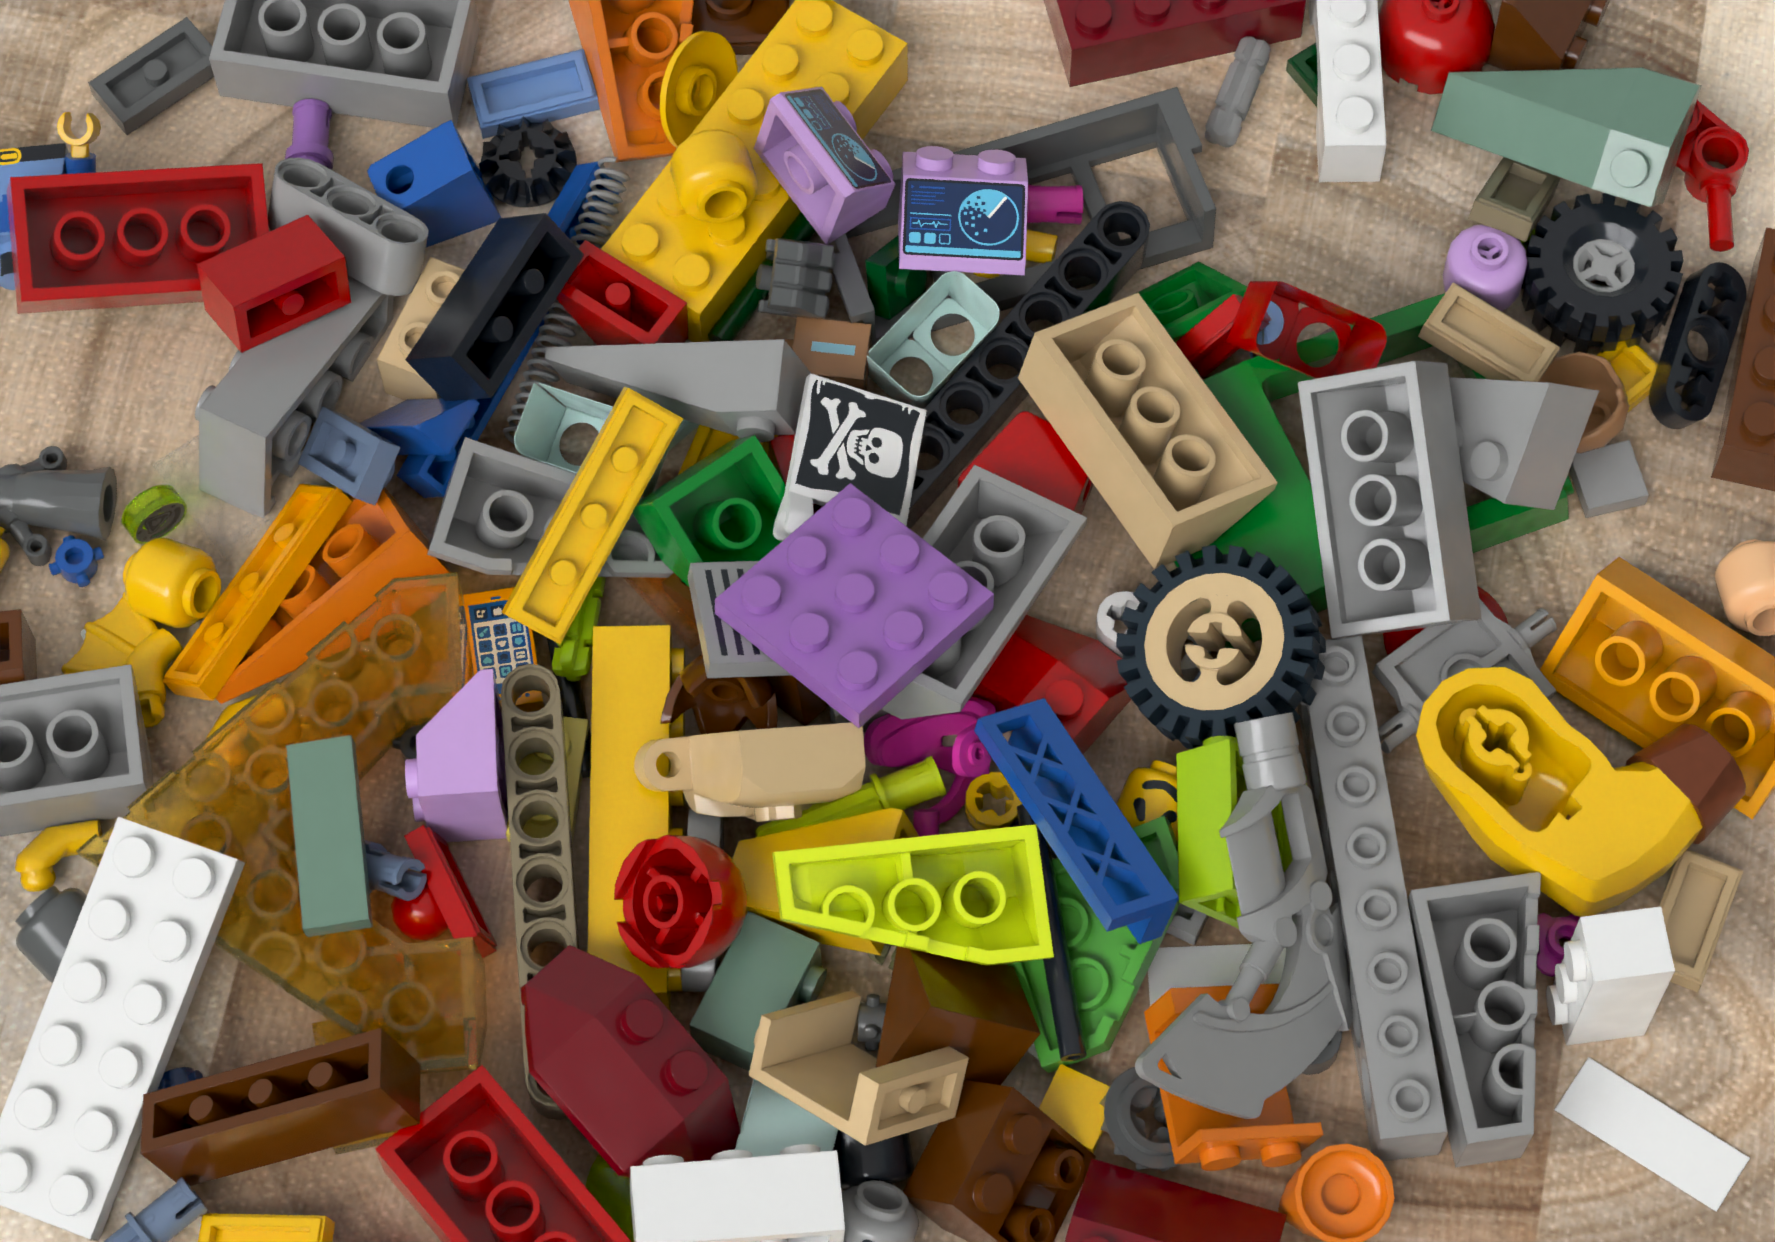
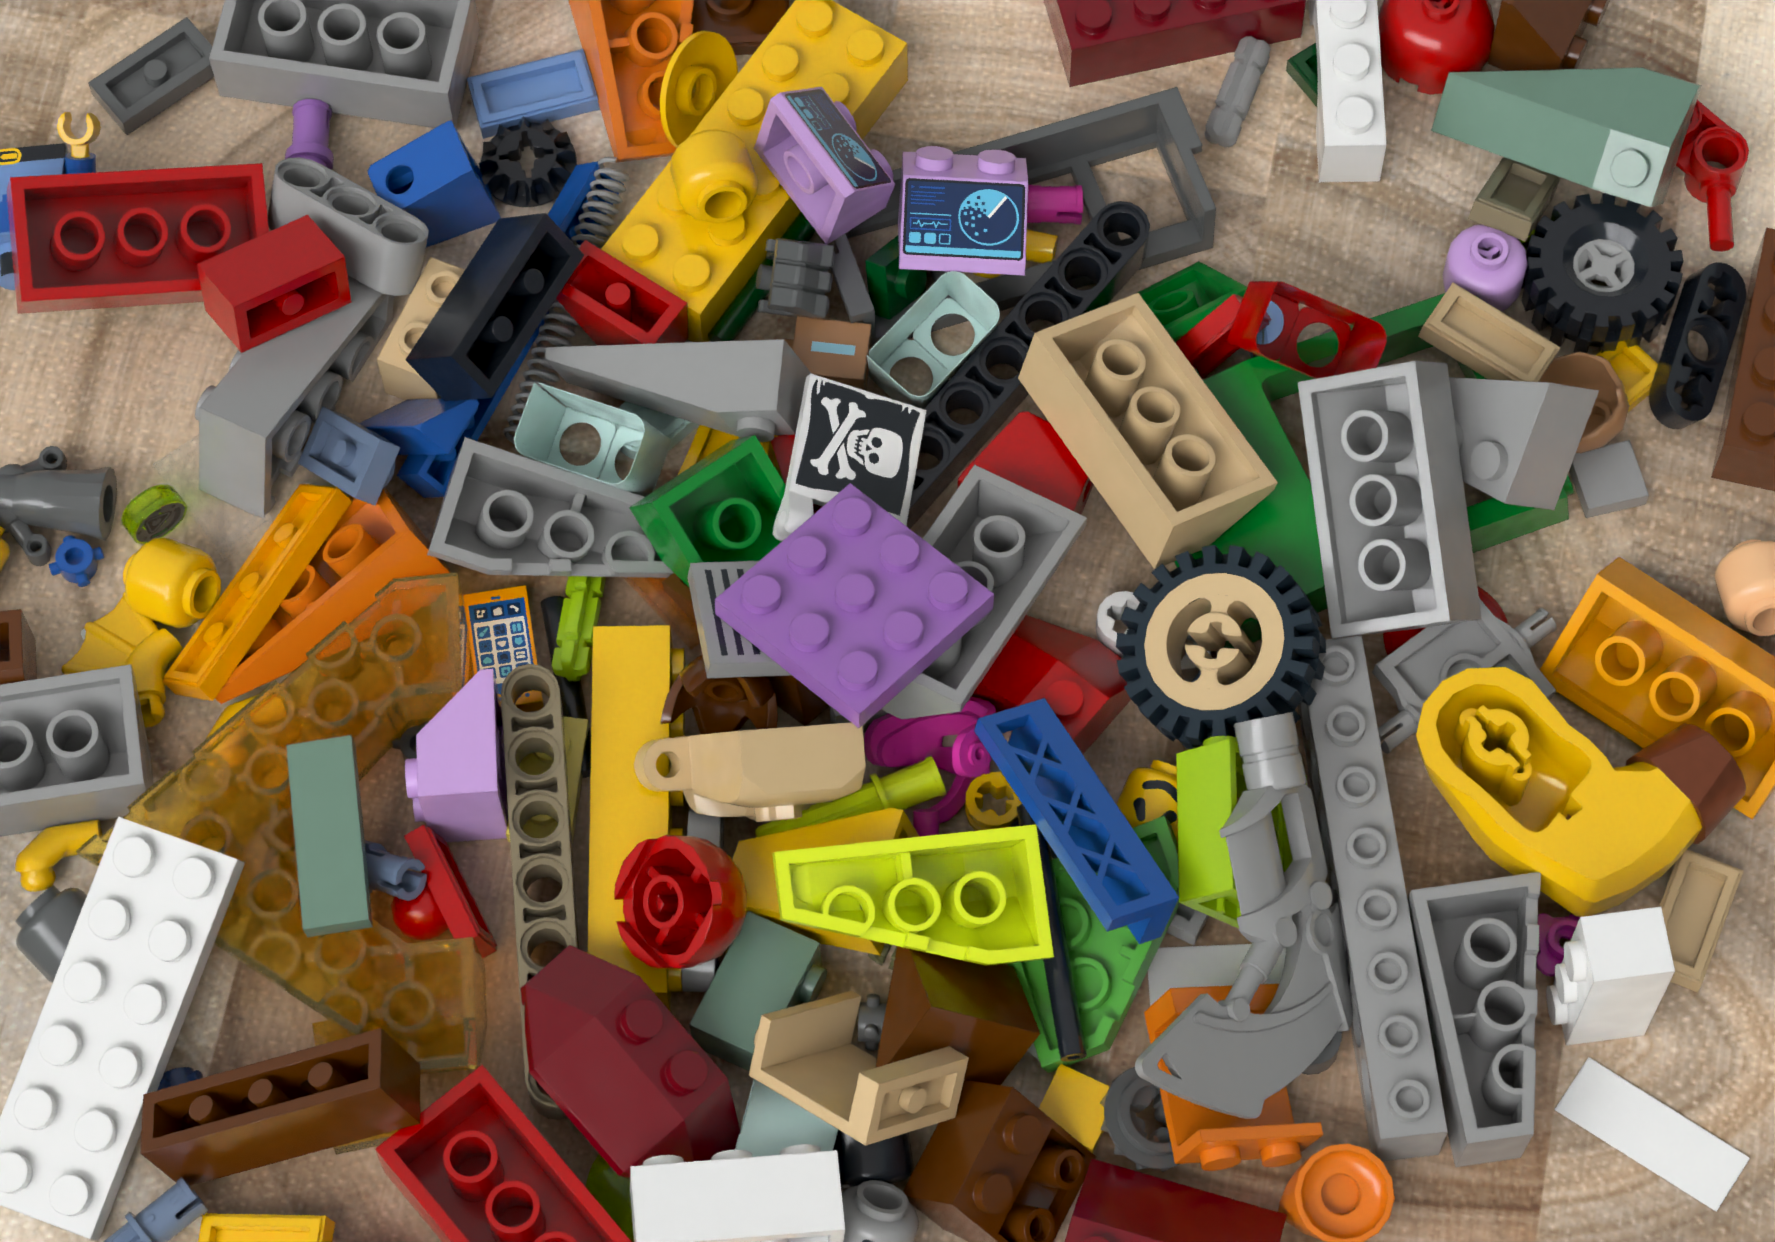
yellow tile [501,387,683,645] -> none

